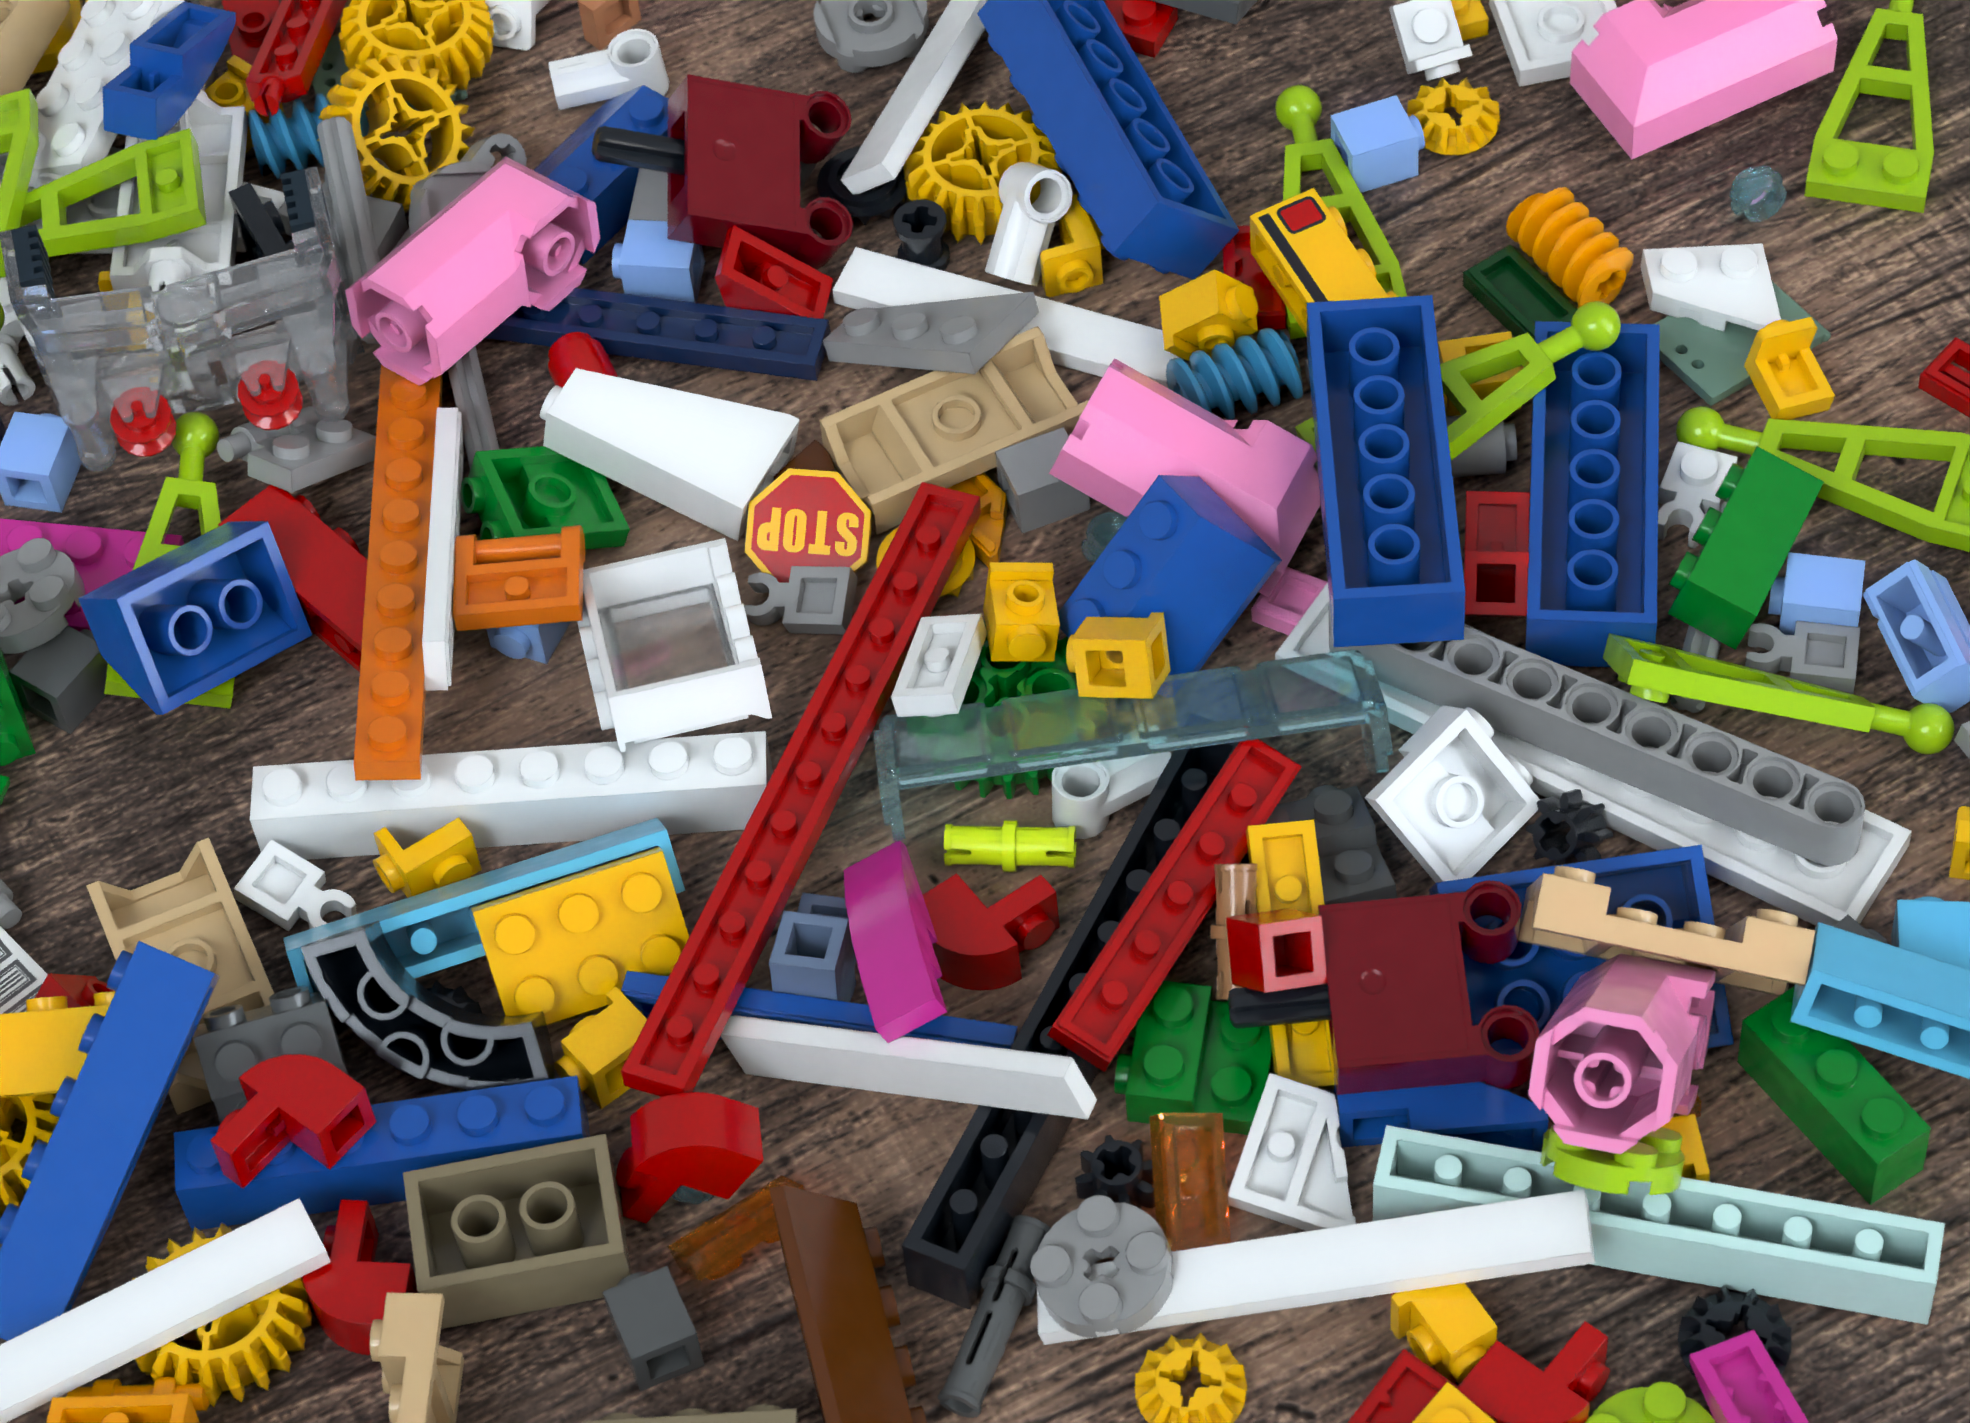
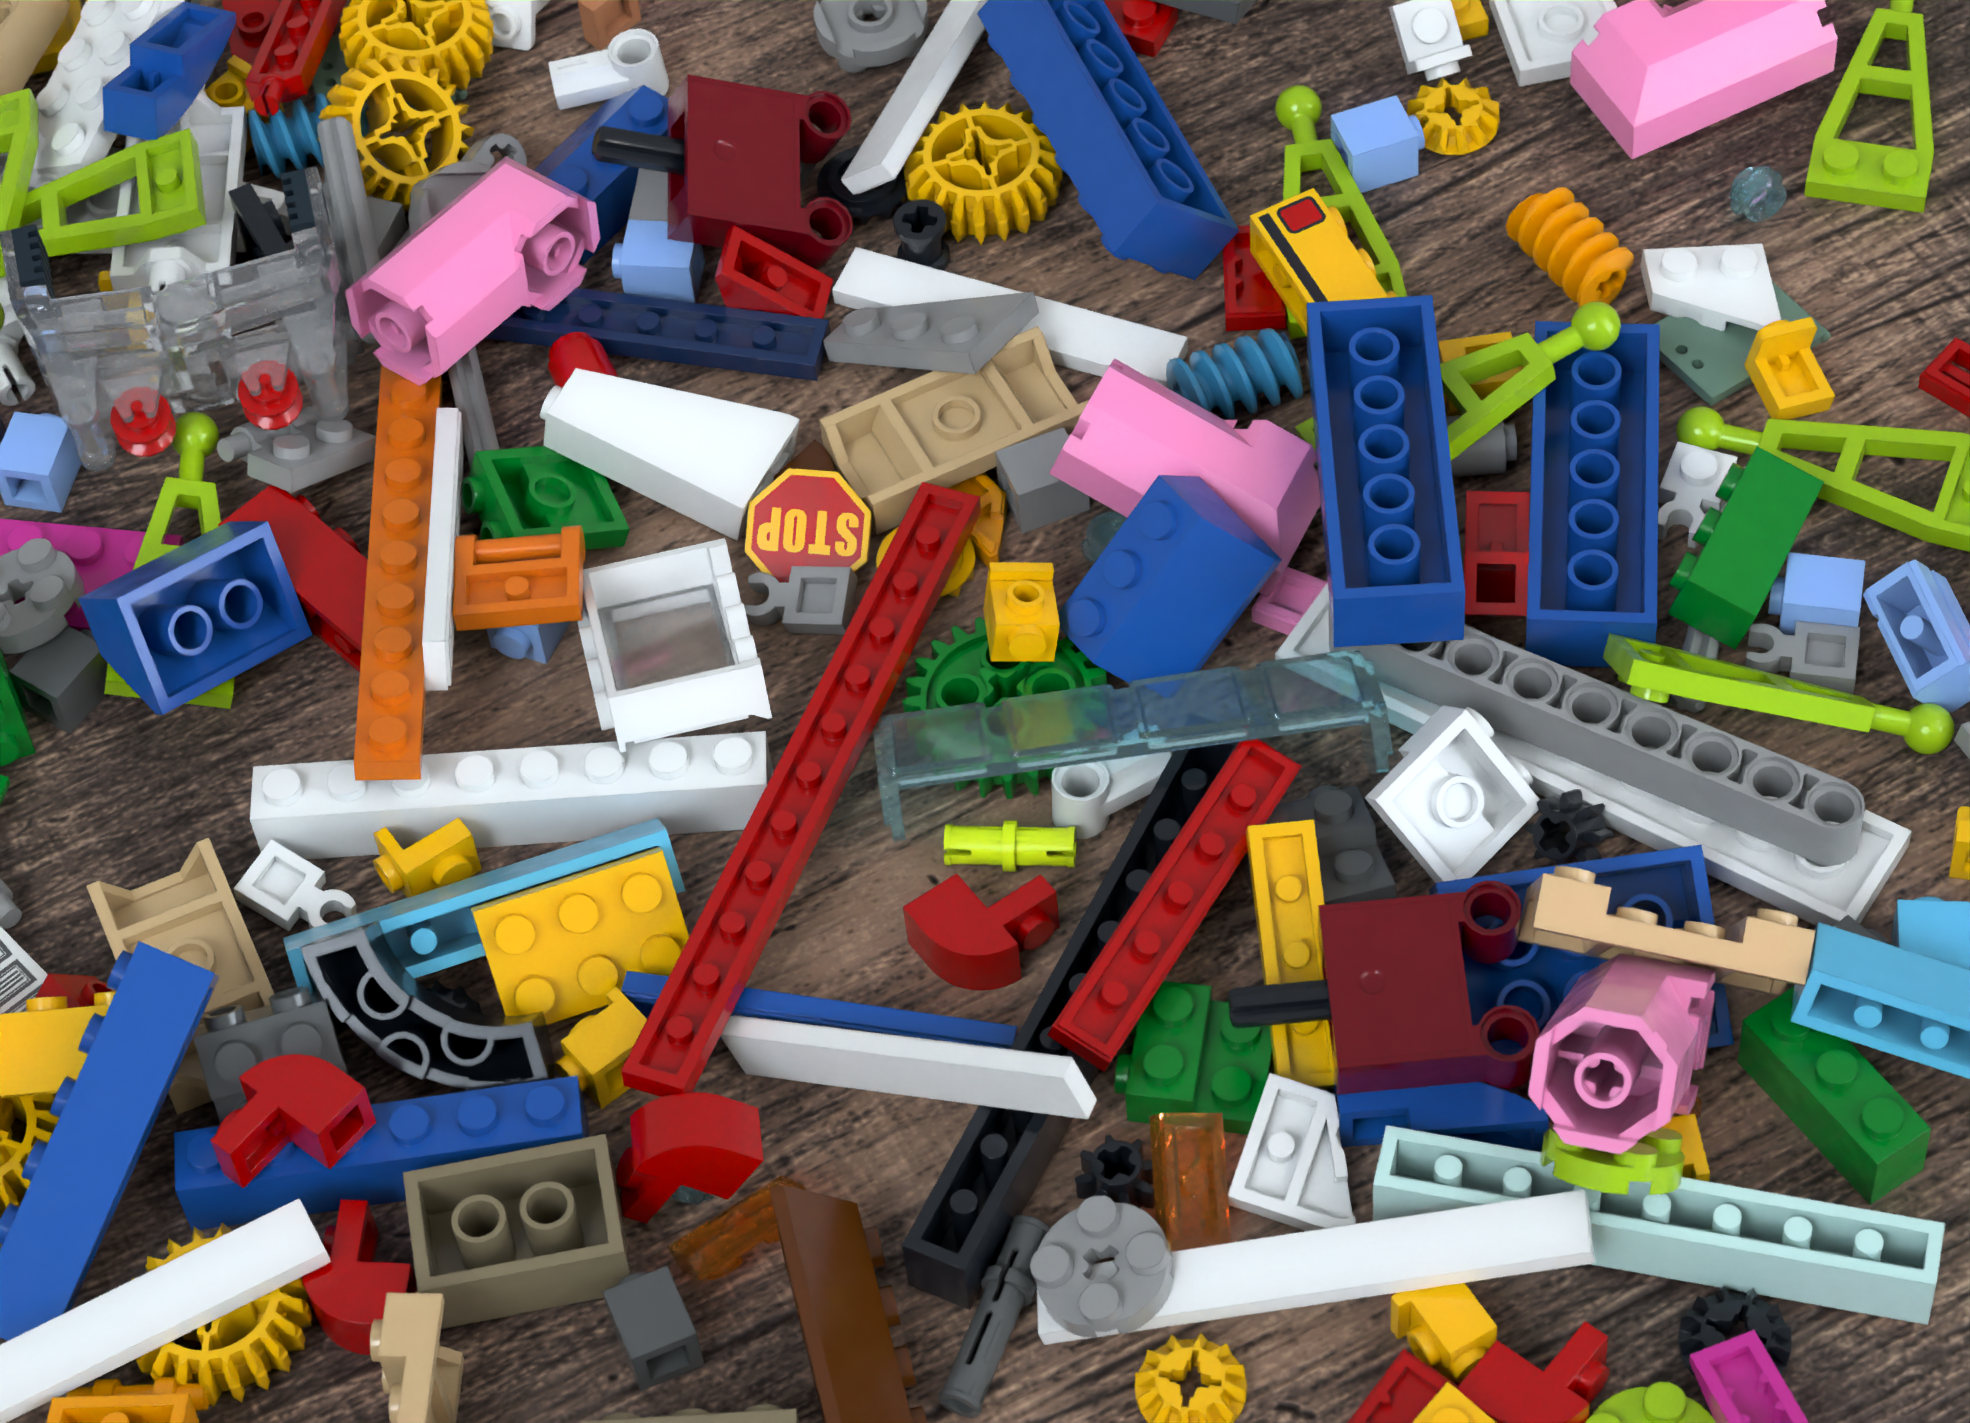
sand blue brick [769,893,856,1002] -> none
dark pink slope [844,840,947,1043] -> none
white plate [891,613,988,717] -> none
white piece [985,162,1073,286] -> none
yellow bracket [1040,194,1106,297] -> none
yellow brick [1066,612,1171,699] -> none
yellow brick [1159,269,1258,361] -> none
medium nougat pin [1210,864,1257,1000] -> none
red brick [1226,908,1327,993] -> none
dark green tile [1463,244,1577,339] -> none

